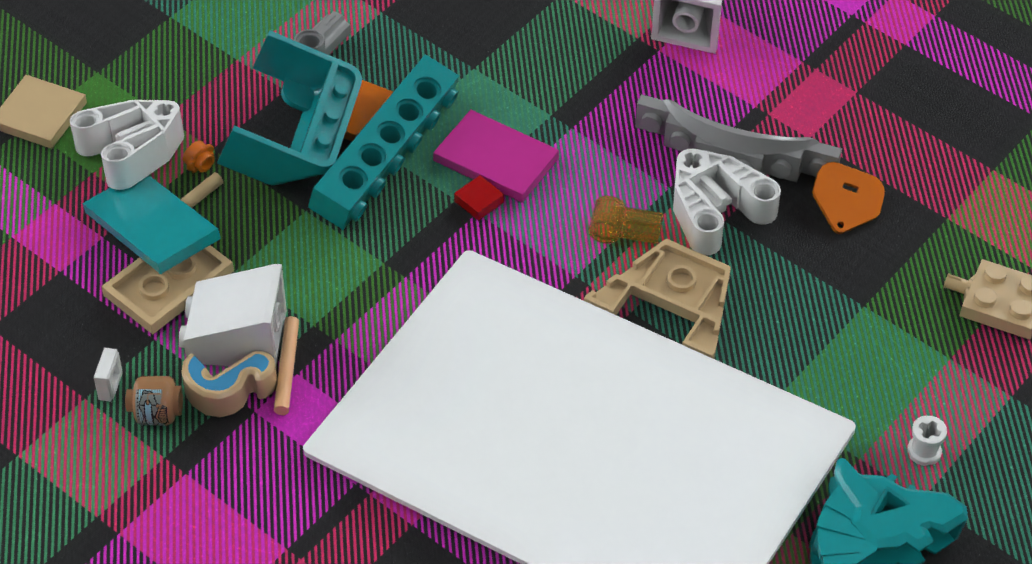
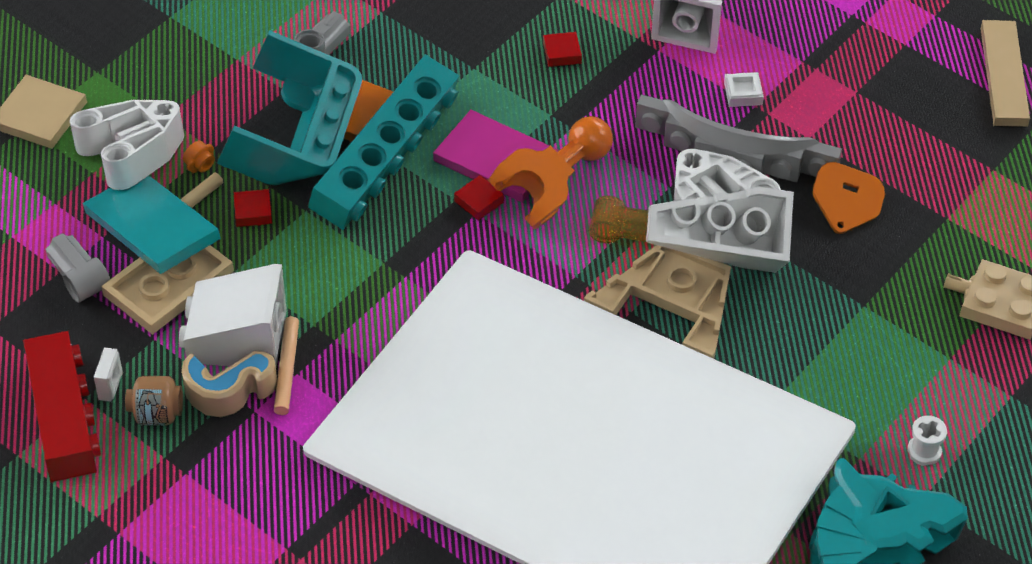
none -> red brick [23,331,102,482]
none -> light grey piece [45,233,110,303]
none -> red tile [233,189,272,227]
none -> orange piece [488,116,613,230]
none -> red tile [543,32,582,67]
none -> white wedge [646,187,794,273]
none -> white tile [724,72,764,107]
none -> tan tile [981,20,1030,127]

